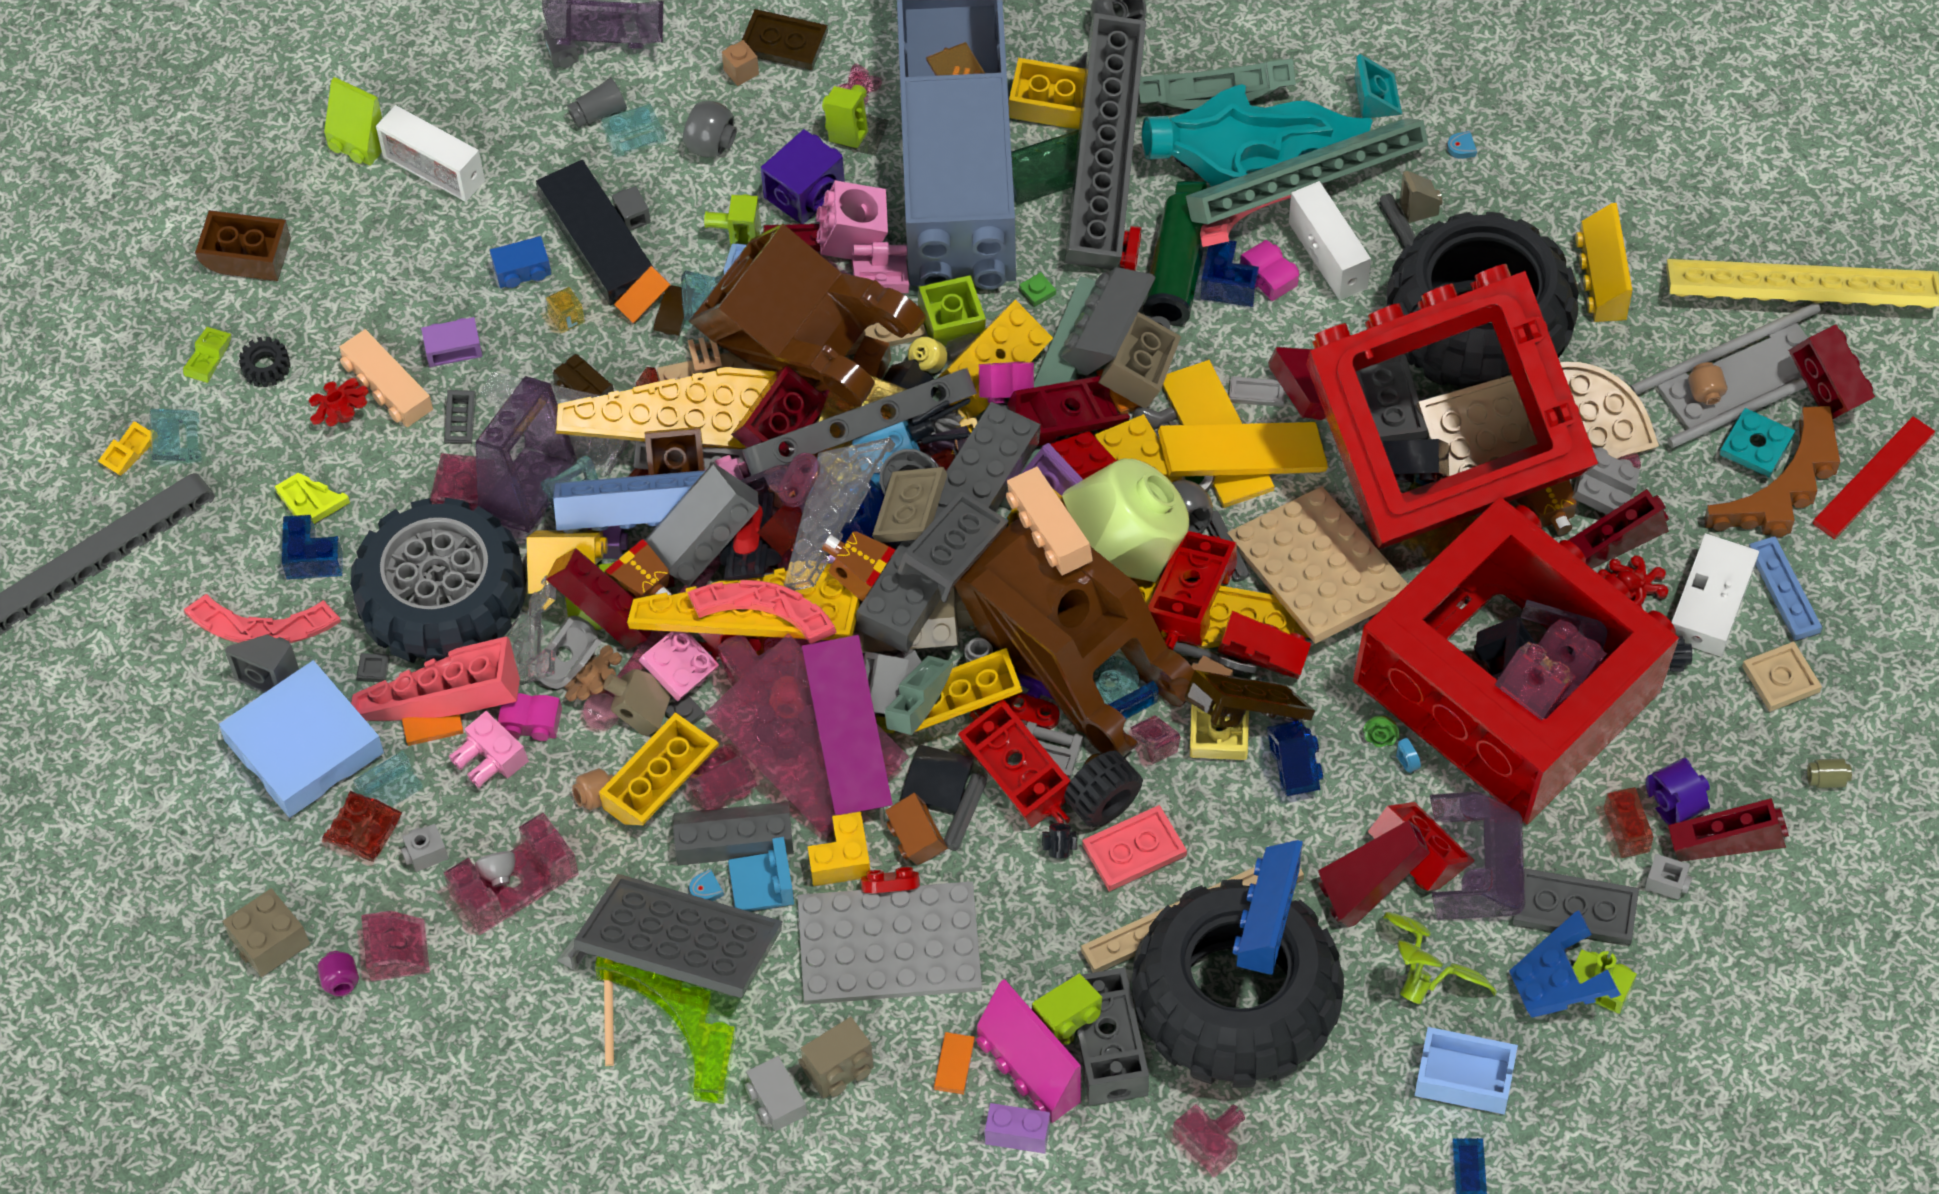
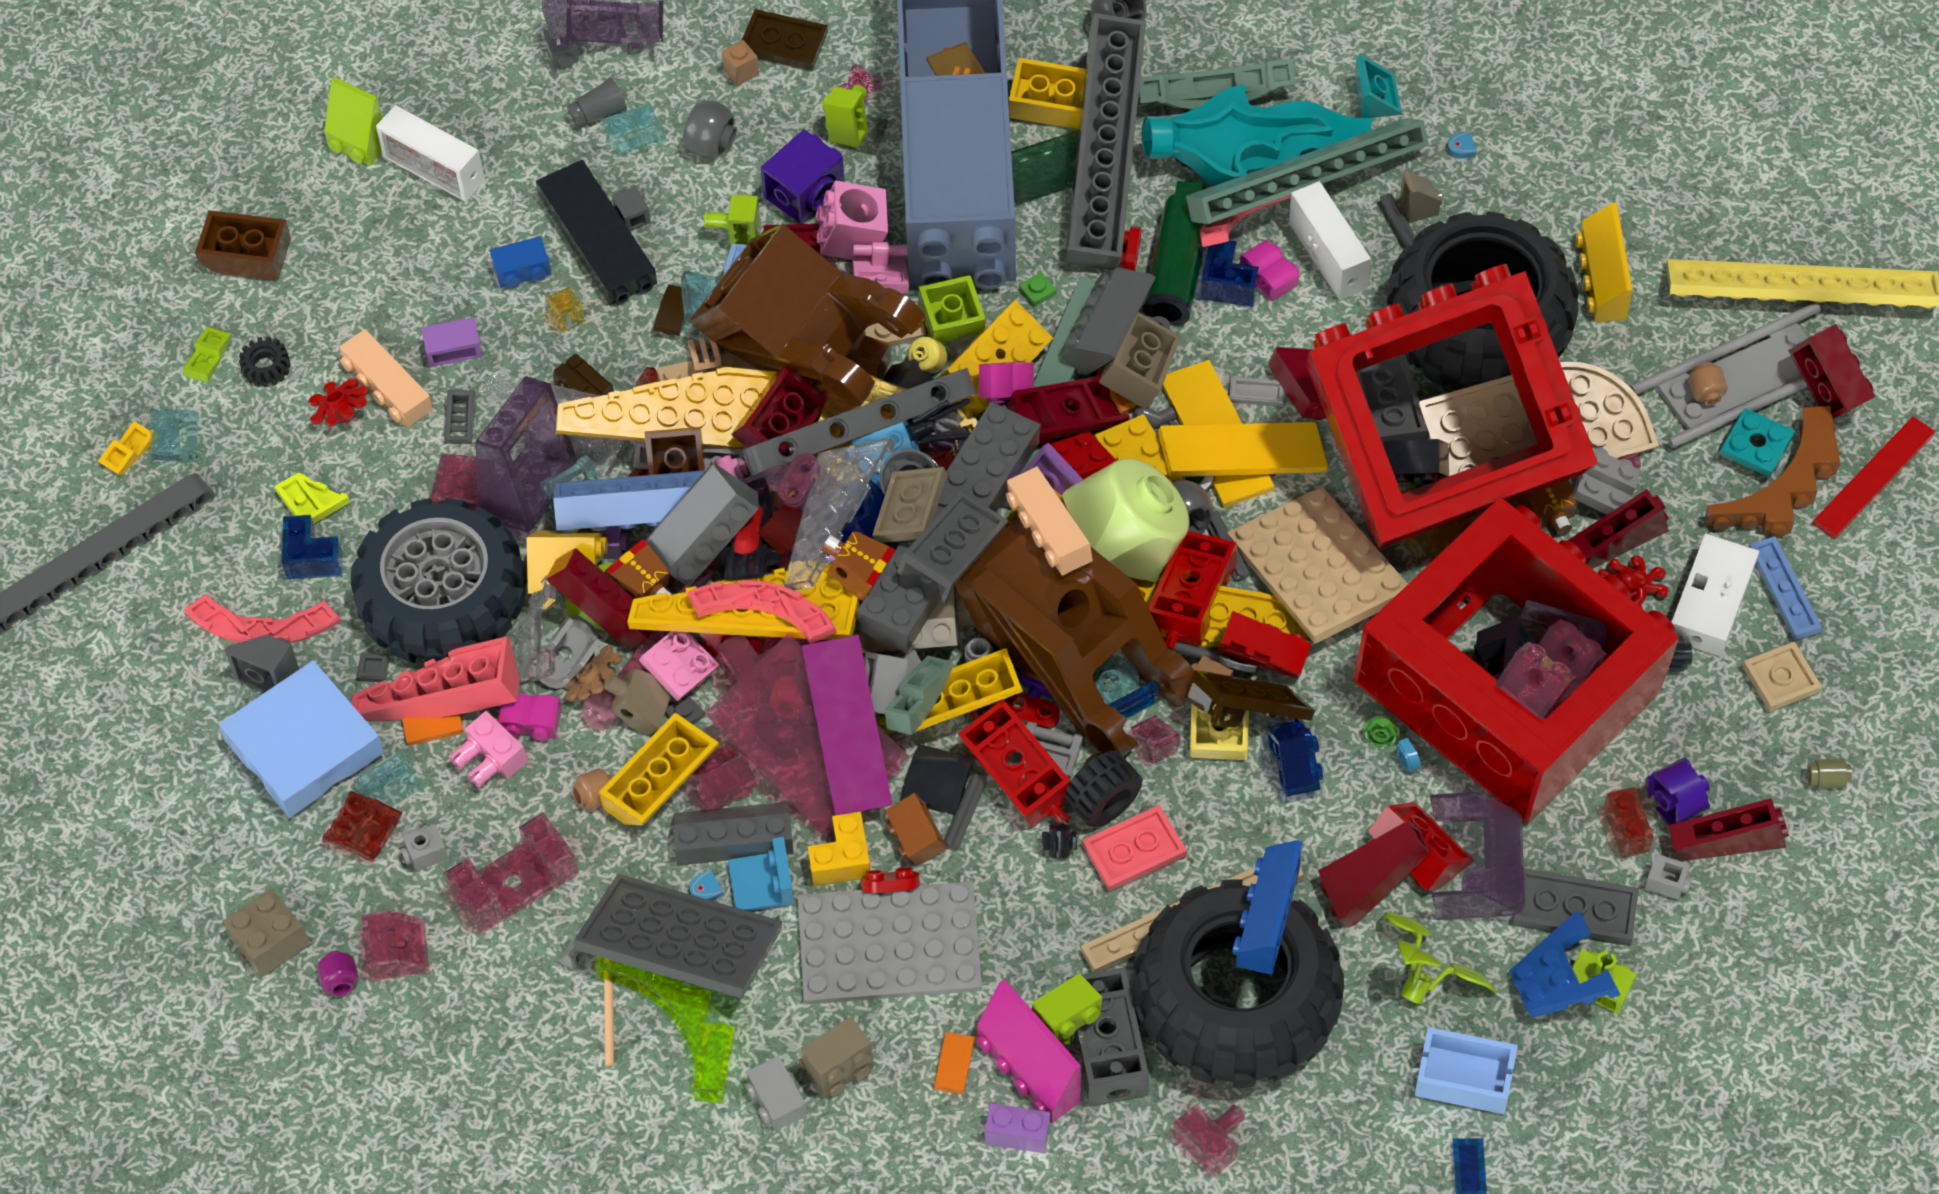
light grey brick [475,851,516,887] -> none
orange tile [614,266,671,323] -> none

